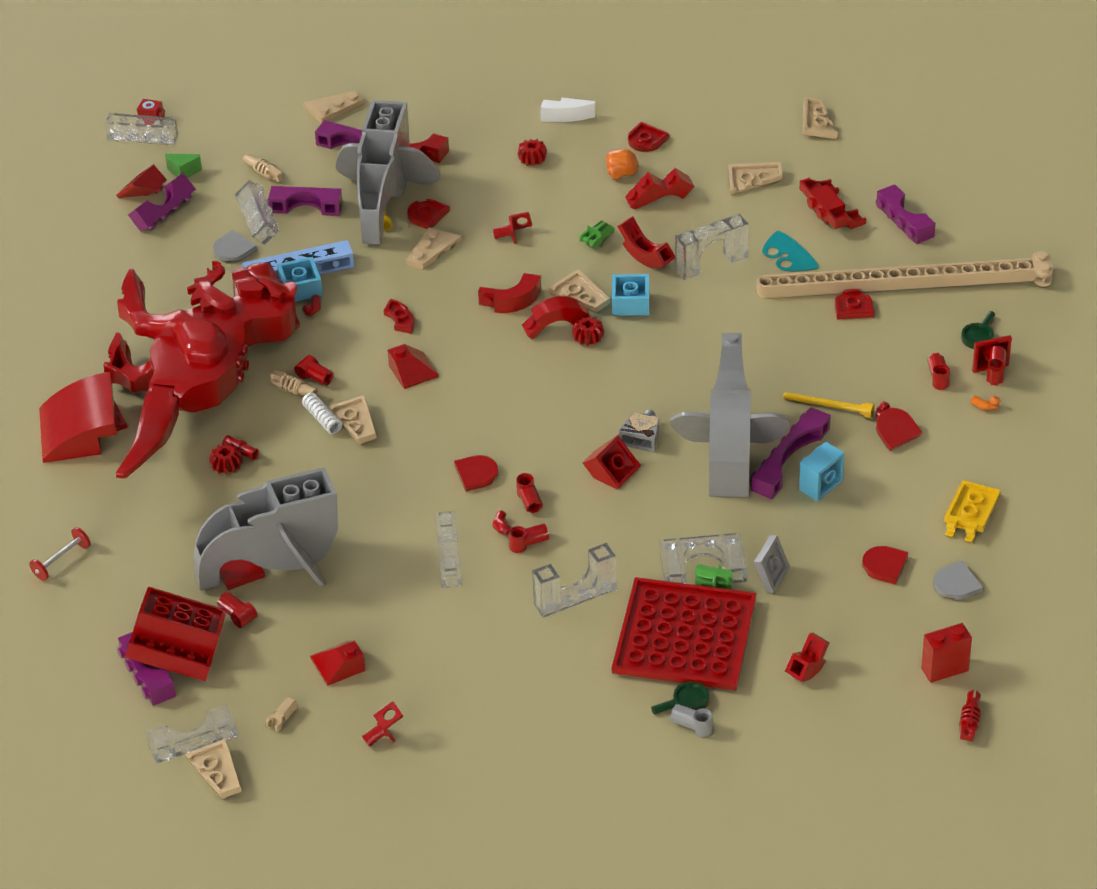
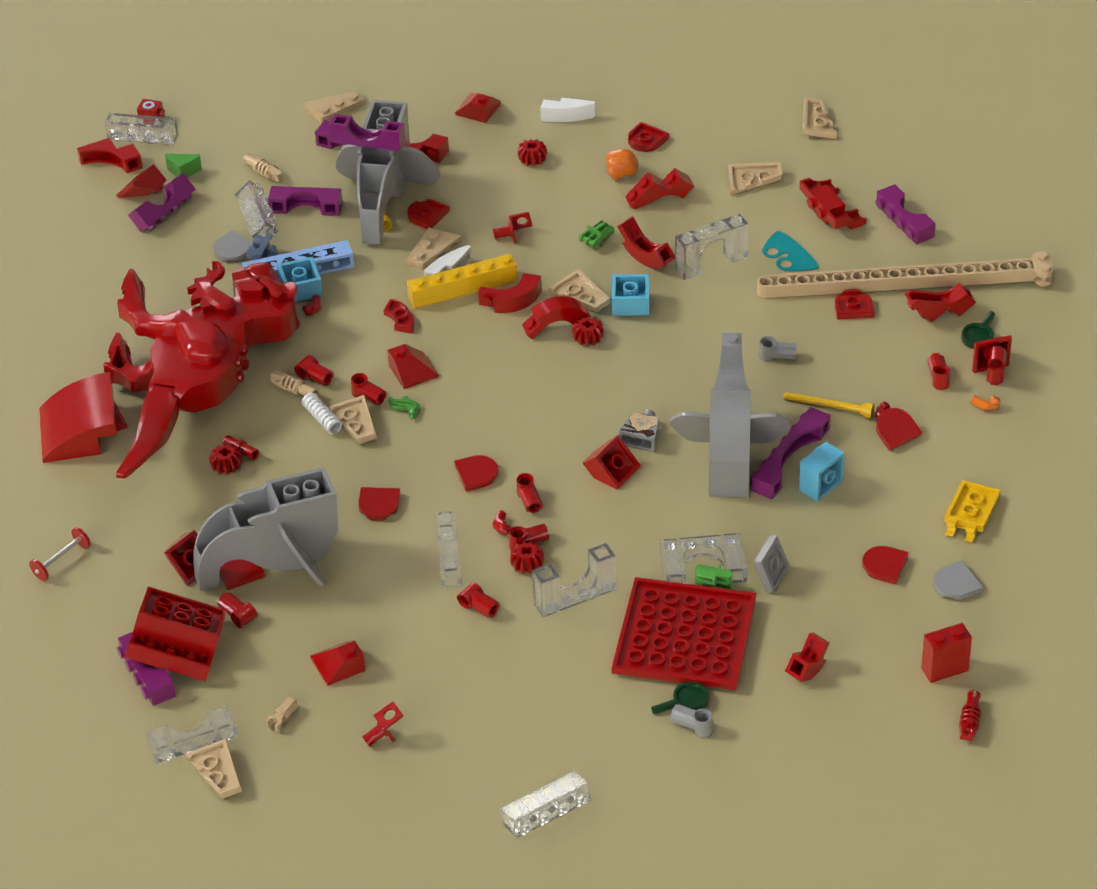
none -> red arch [77,138,143,174]
none -> red slope [164,530,198,586]
none -> sand blue hips [246,233,278,260]
none -> magenta arch [329,114,405,151]
none -> red piece [351,373,387,406]
none -> red tile [358,487,400,521]
none -> bright green piece [389,396,420,420]
none -> yellow brick [406,253,518,309]
none -> white slope [424,245,472,276]
none -> red slope [455,93,501,123]
none -> red piece [457,582,500,618]
none -> clear brick [500,771,591,838]
none -> red gear [510,541,544,575]
none -> light grey piece [758,336,797,361]
none -> red arch [905,282,977,322]

